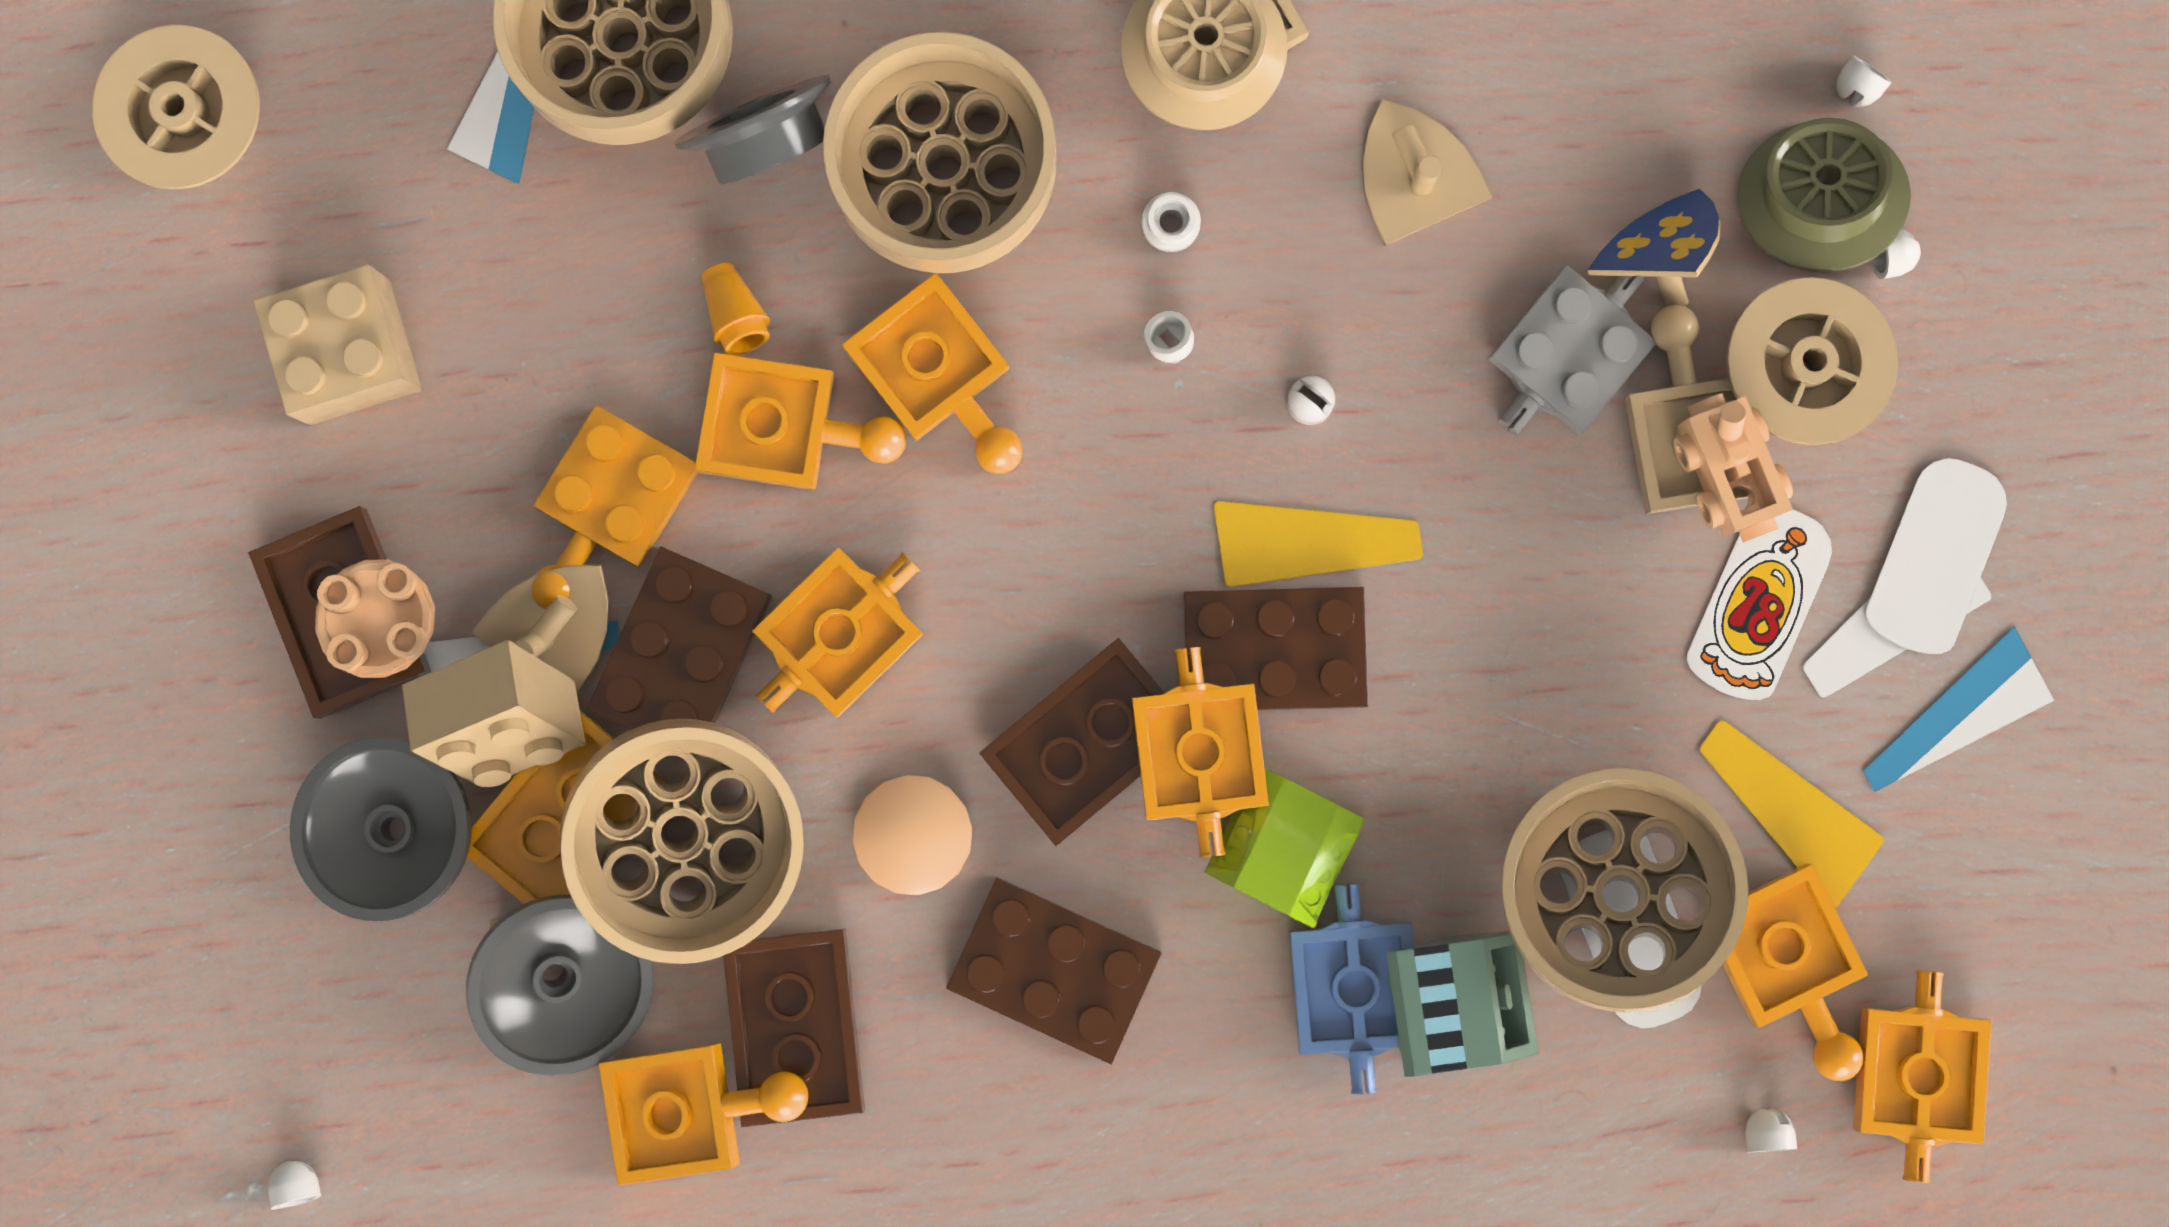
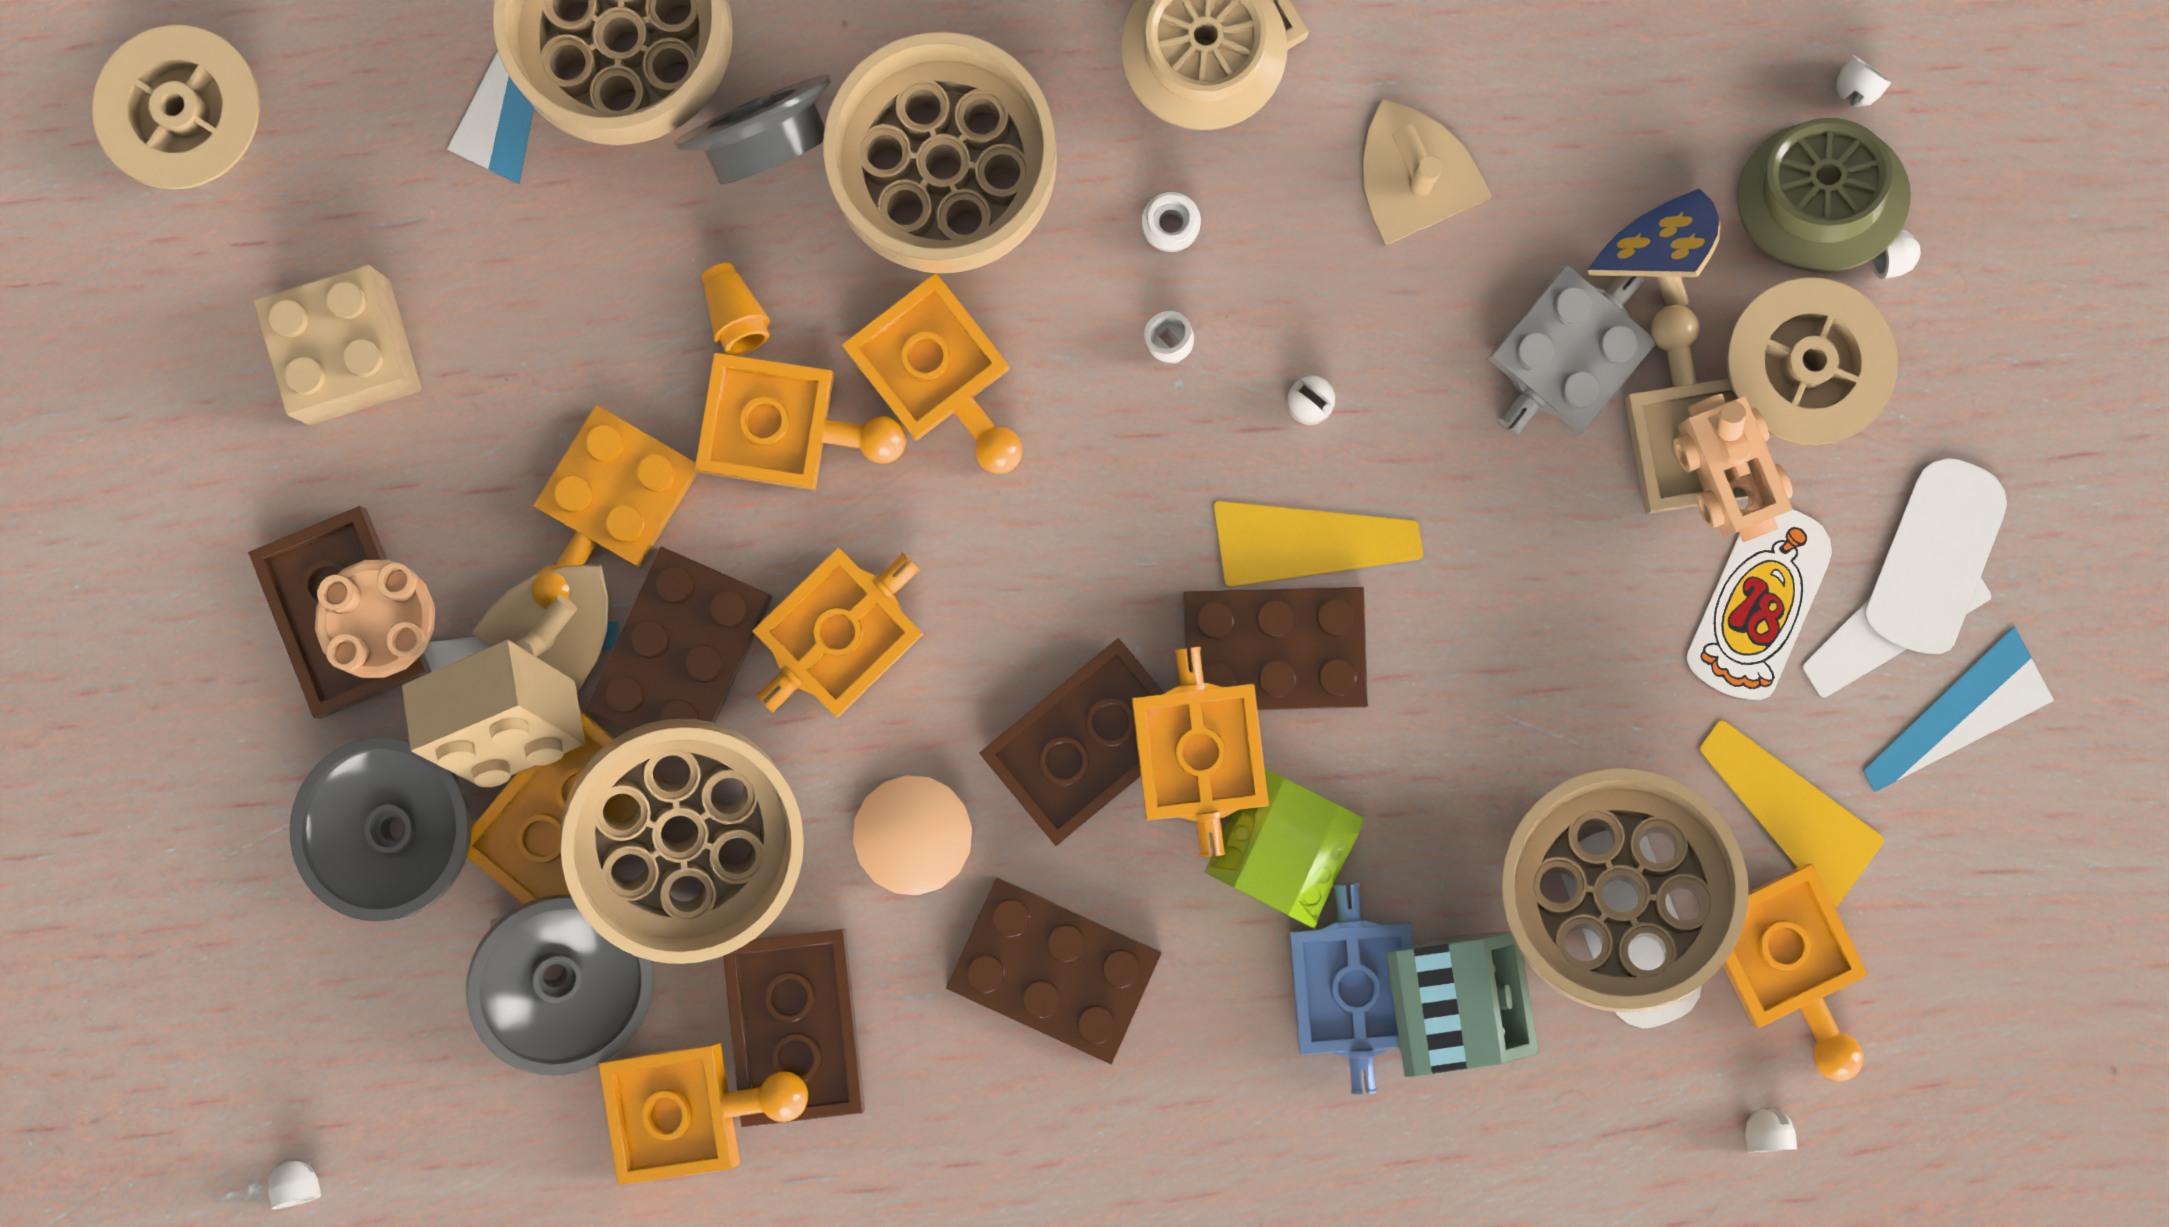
light orange plate [1853,970,1991,1183] -> none

